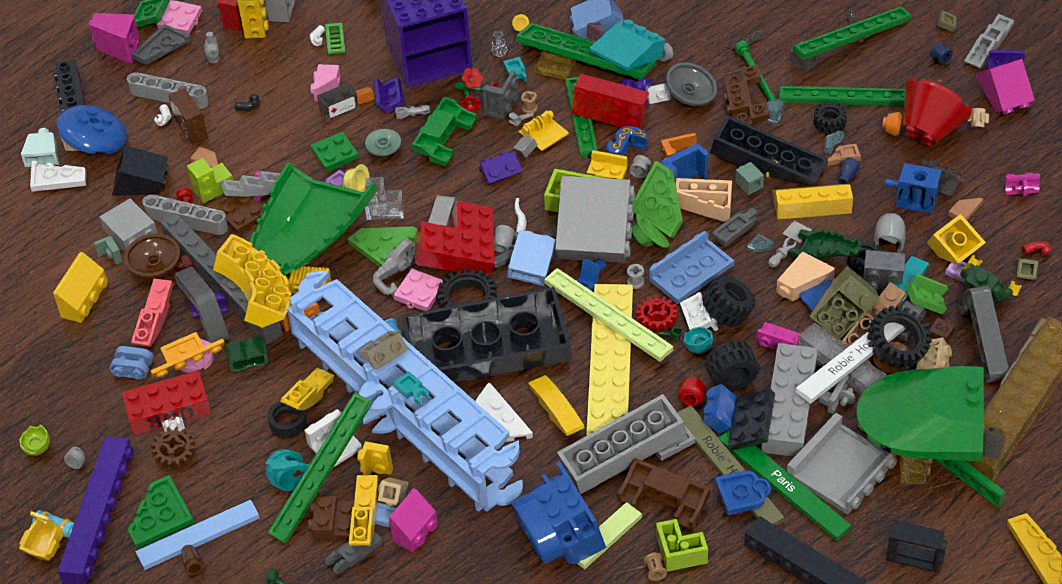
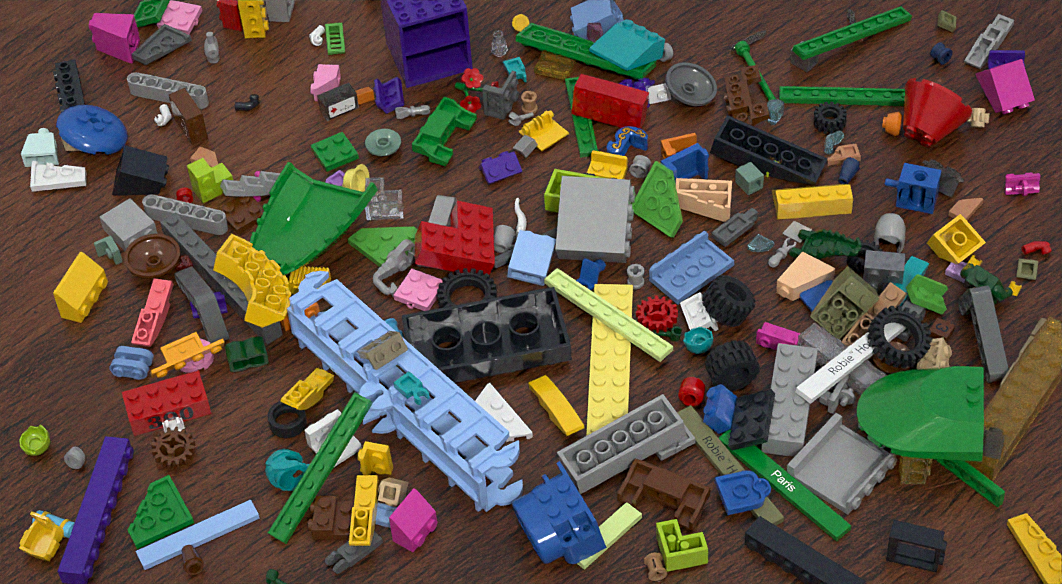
bright green piece [631,213,669,248] -> none

